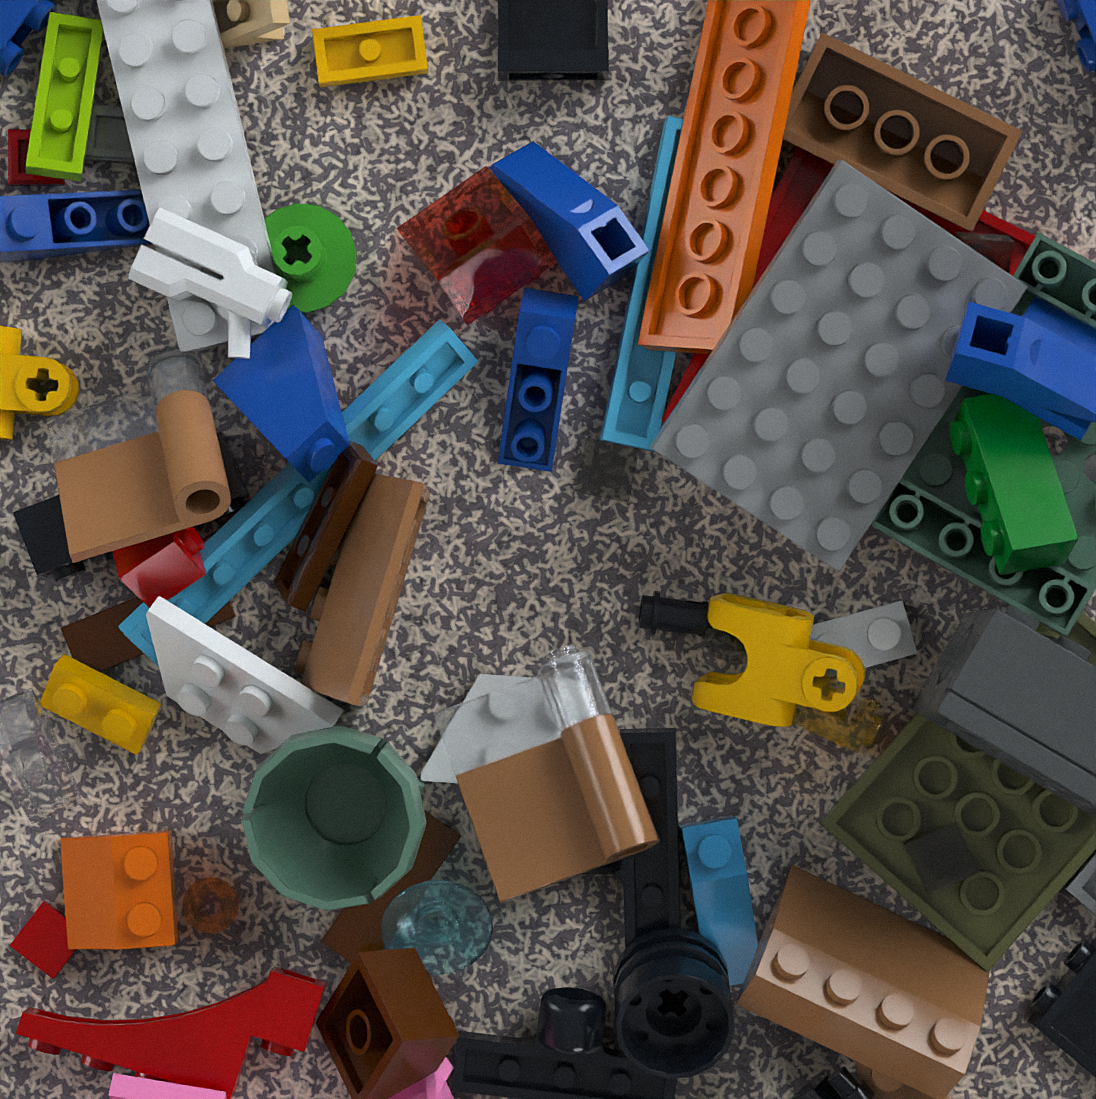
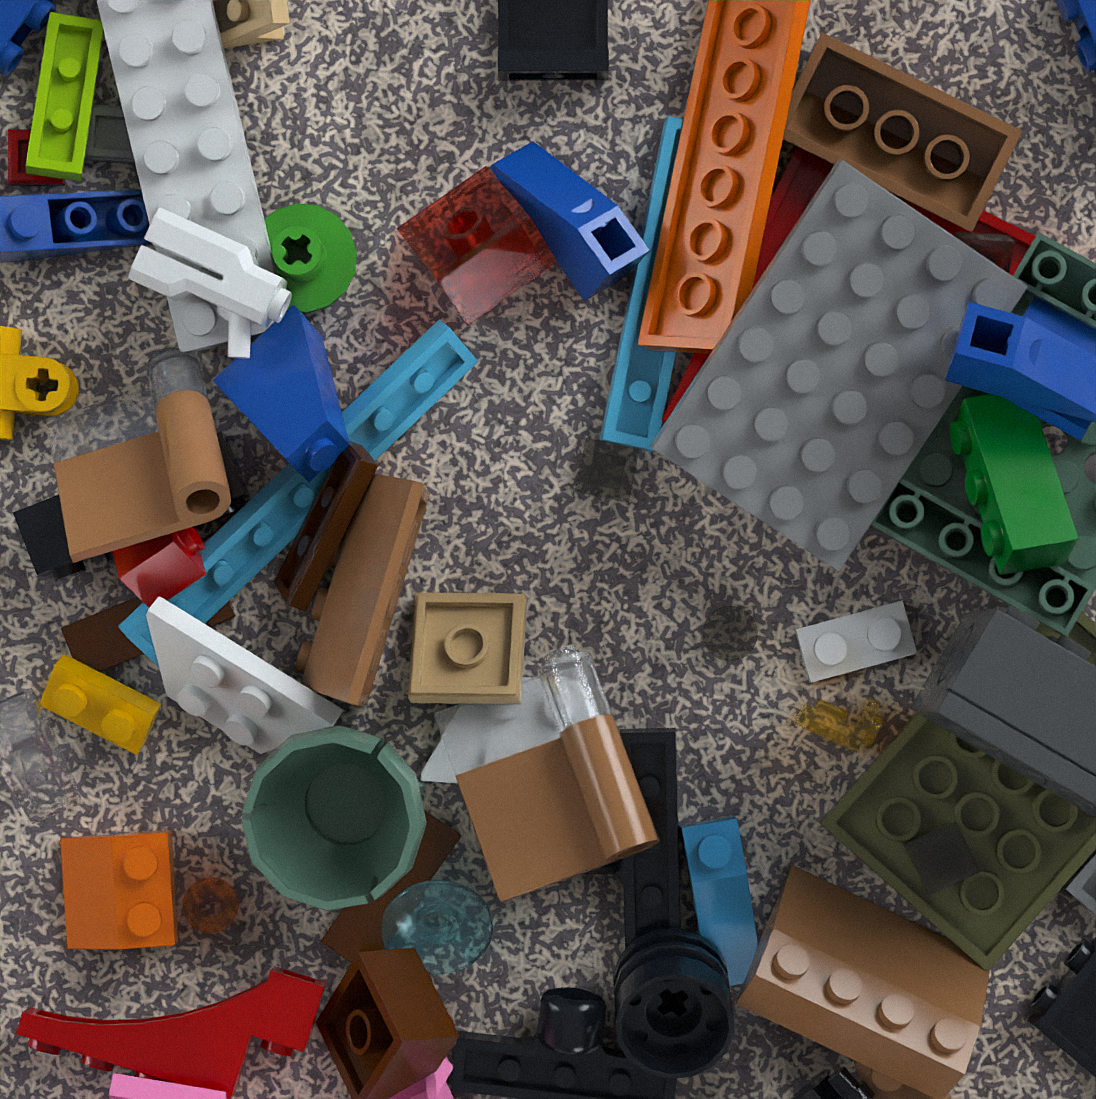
red tile [9,901,77,979] -> none
yellow plate [312,15,429,88] -> none
blue slope [497,288,579,472] -> none
black pin [638,591,709,637] -> none
yellow piece [691,593,865,727] -> none
none -> tan tile [408,593,527,705]

